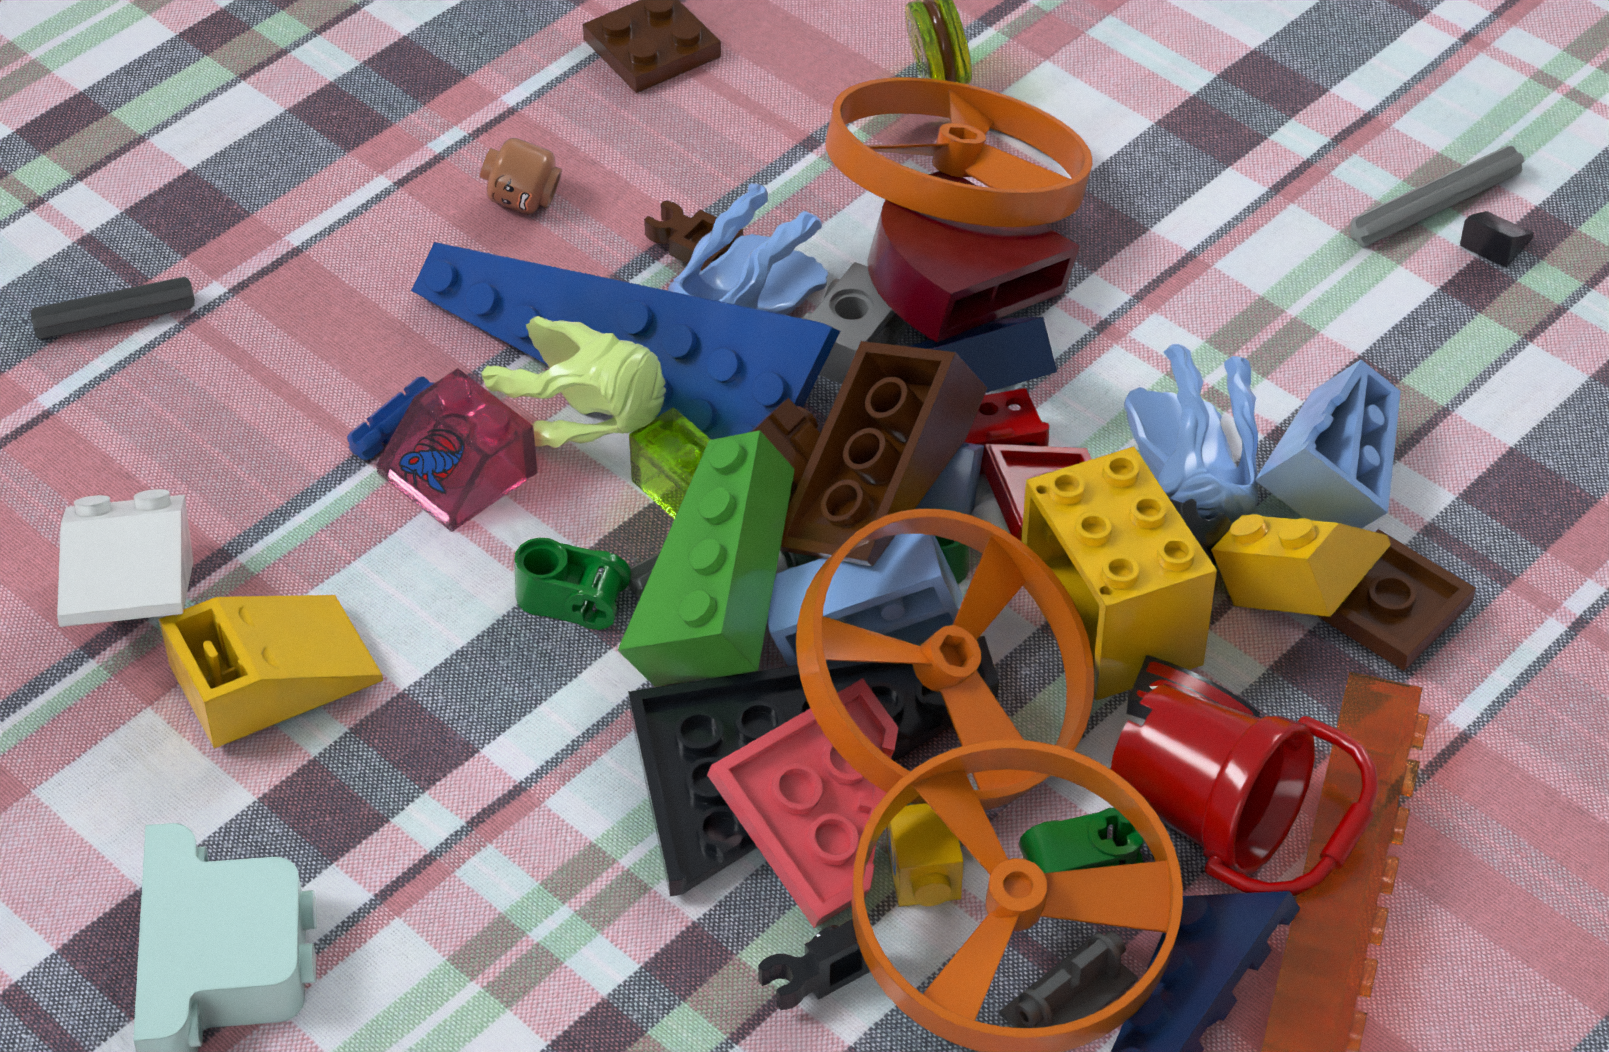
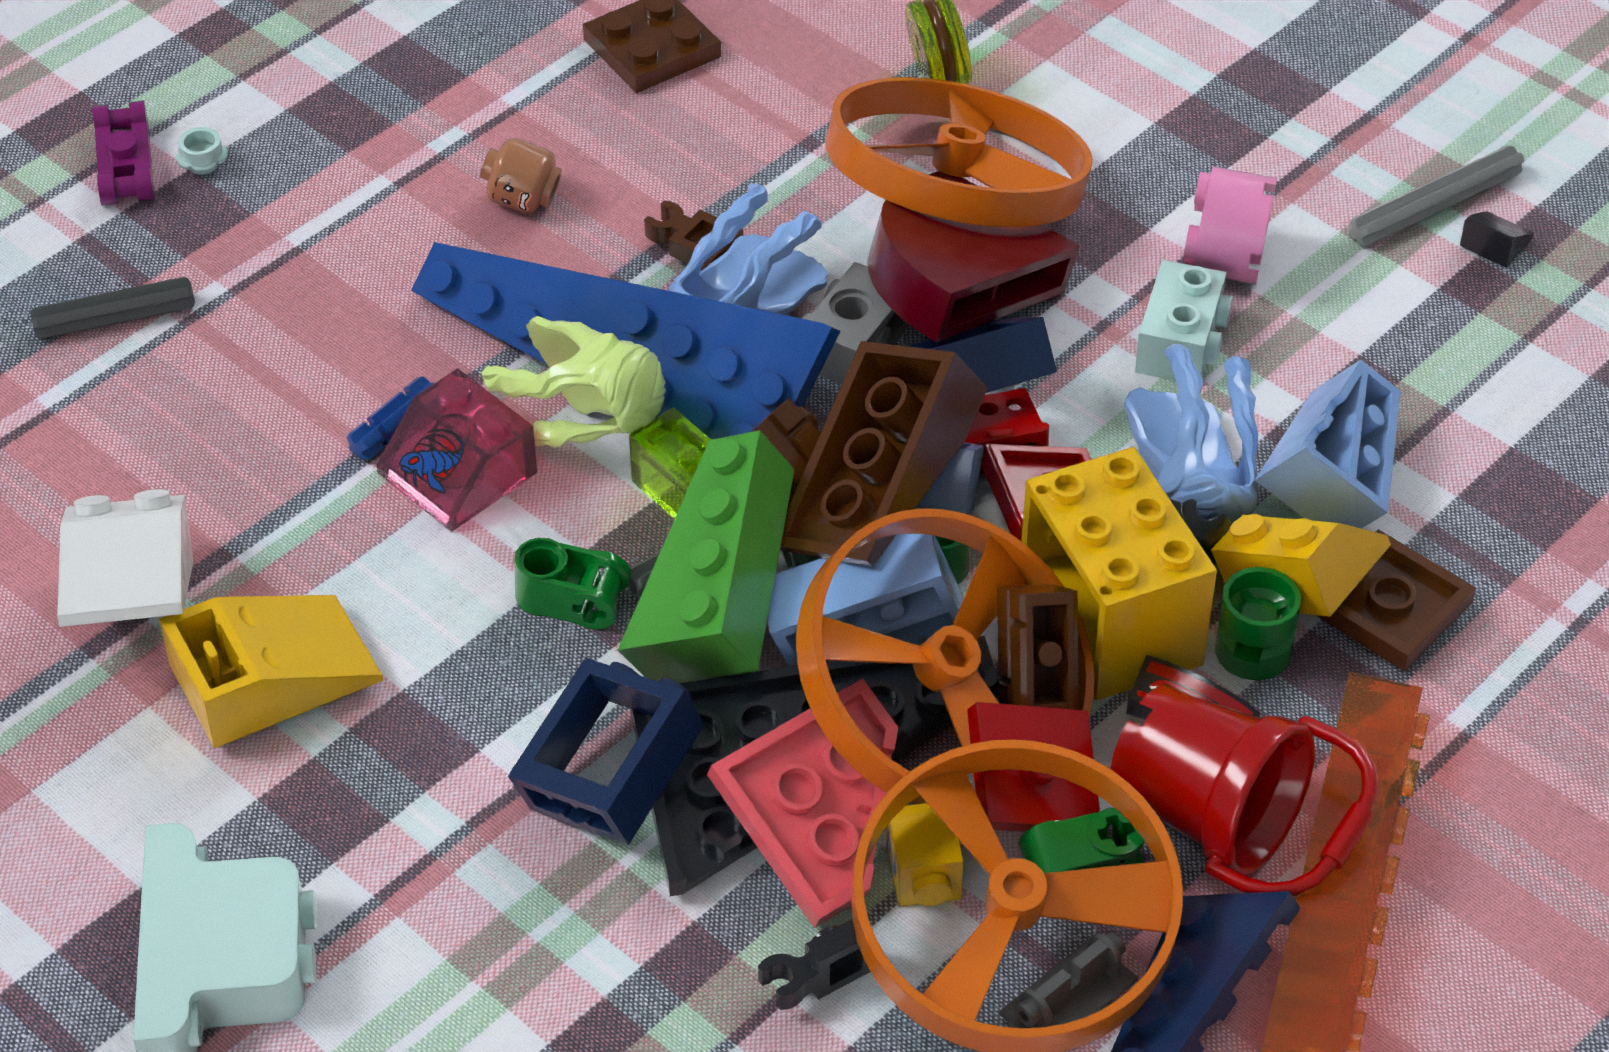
none -> magenta plate [92,100,155,206]
none -> light aqua plate [176,127,228,175]
none -> dark blue window [508,657,705,845]
none -> red plate [967,702,1100,832]
none -> reddish brown brick [997,584,1079,710]
none -> light aqua brick [1135,260,1233,381]
none -> bright pink brick [1183,166,1277,285]
none -> green wheel [1215,567,1301,681]

